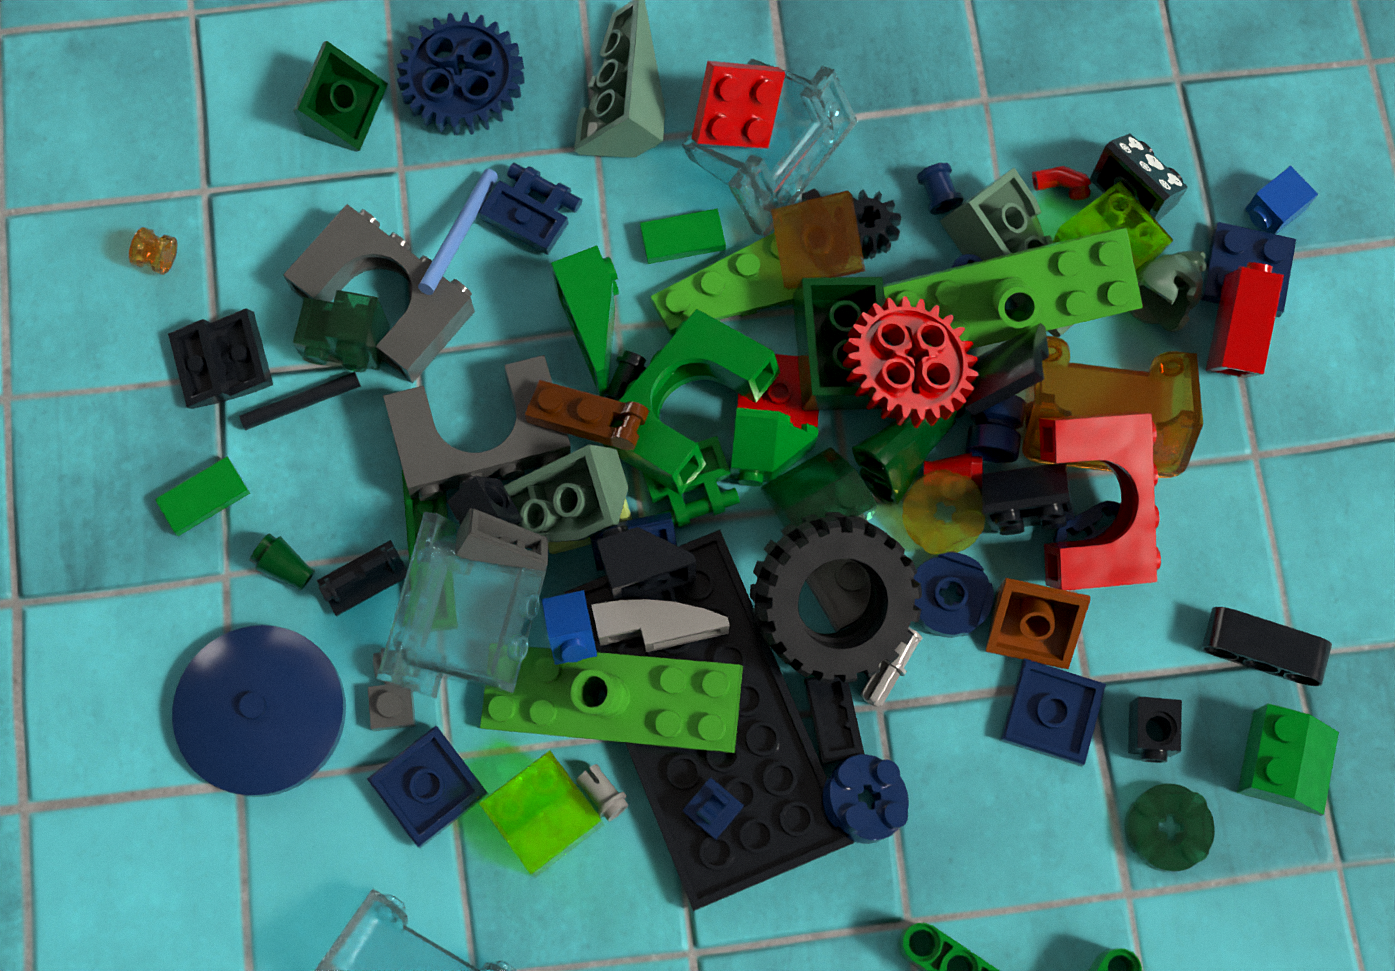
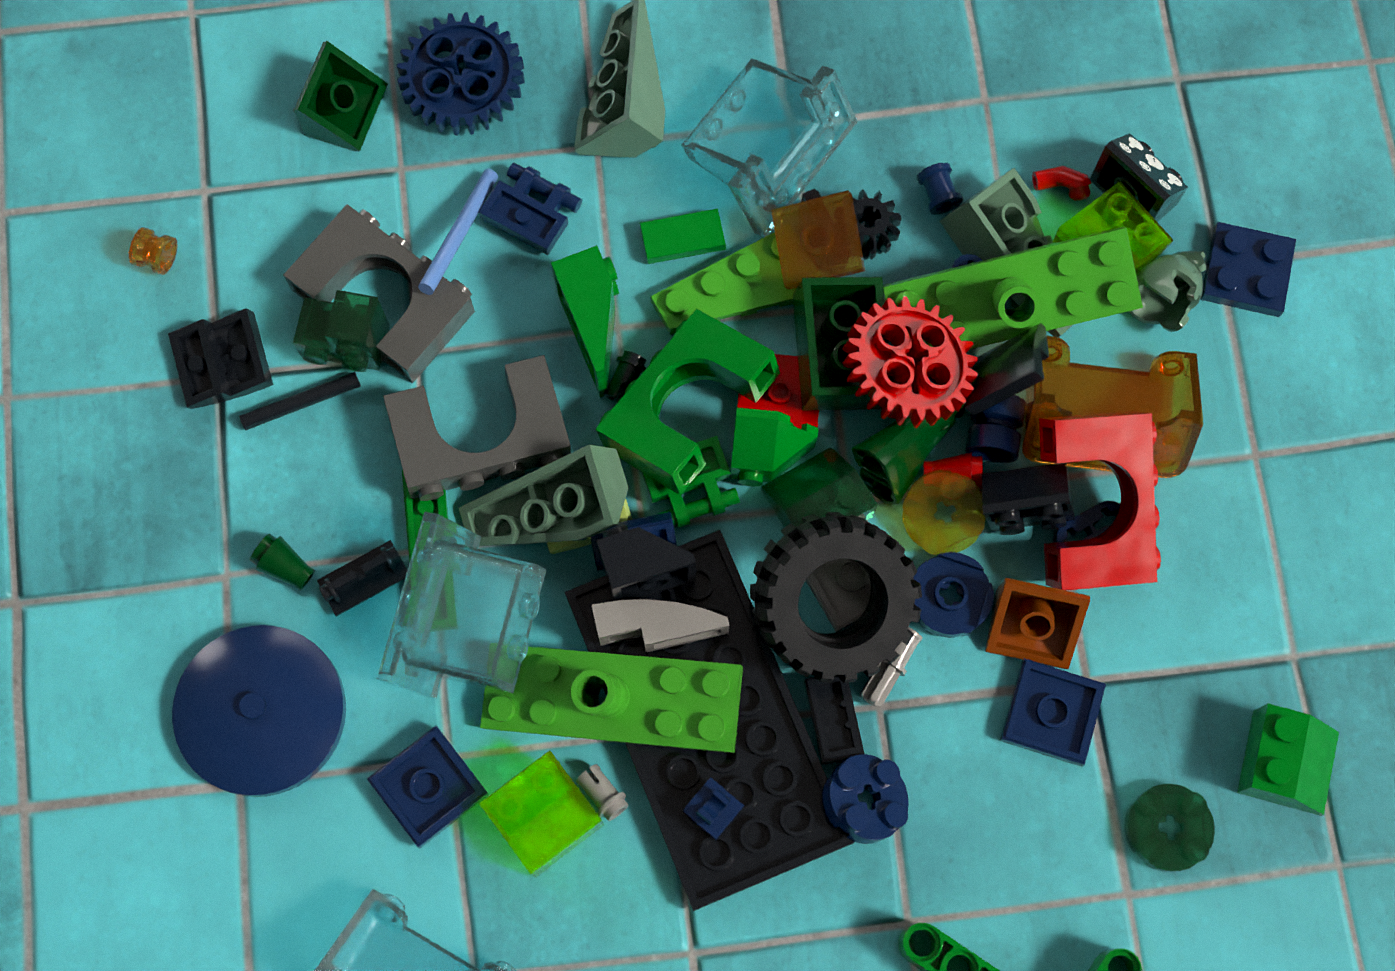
green tile [155,456,250,536] -> none
dark grey plate [368,647,416,731] -> none
black brick [447,476,523,525] -> none
dark grey slope [455,508,548,571] -> none
reddish brown plate [524,380,649,450] -> none
blue brick [542,590,597,665] -> none
red plate [691,61,786,149] -> none
black brick [1128,696,1182,763] -> none
black beam [1201,607,1332,686] -> none
red brick [1206,262,1284,378] -> none
blue brick [1245,166,1318,234] -> none

